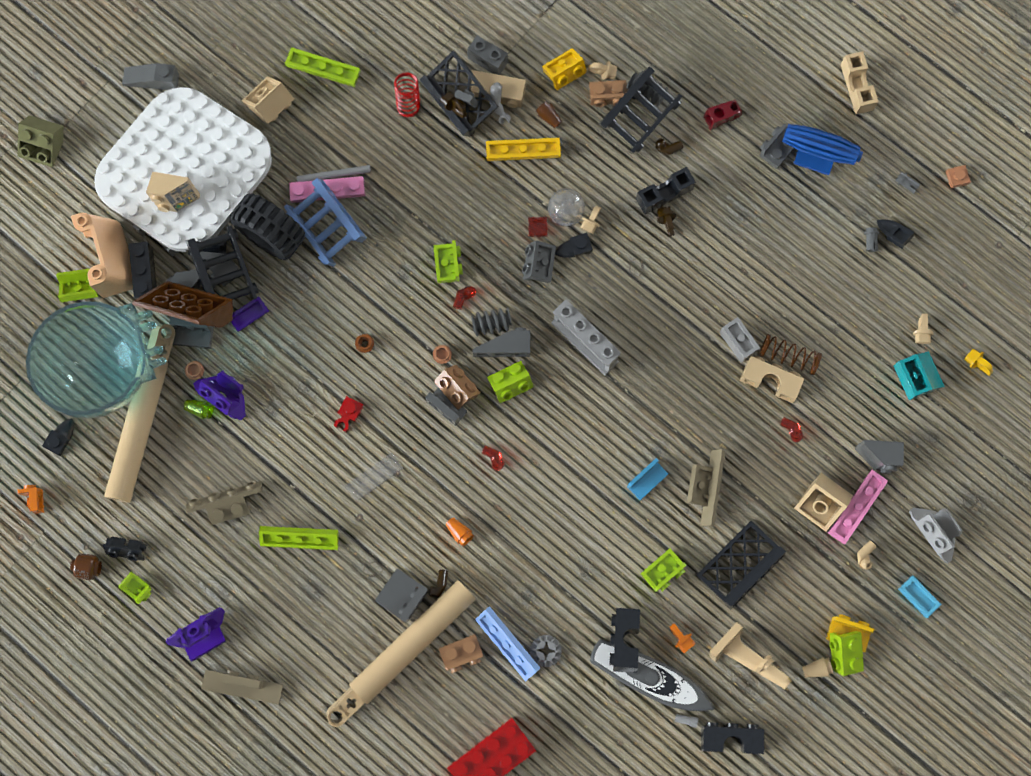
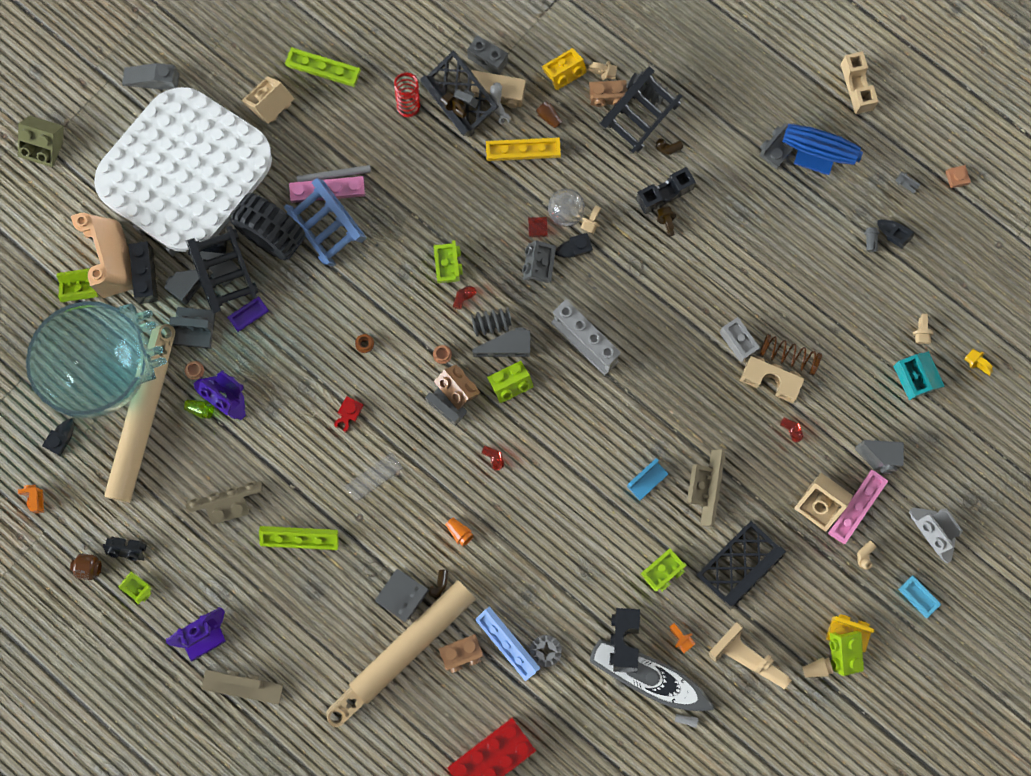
reddish brown slope [132,281,233,328] -> none
tan slope [146,172,200,212] -> none
black arch [701,722,764,754] -> none
dark red leg [704,100,743,131] -> none

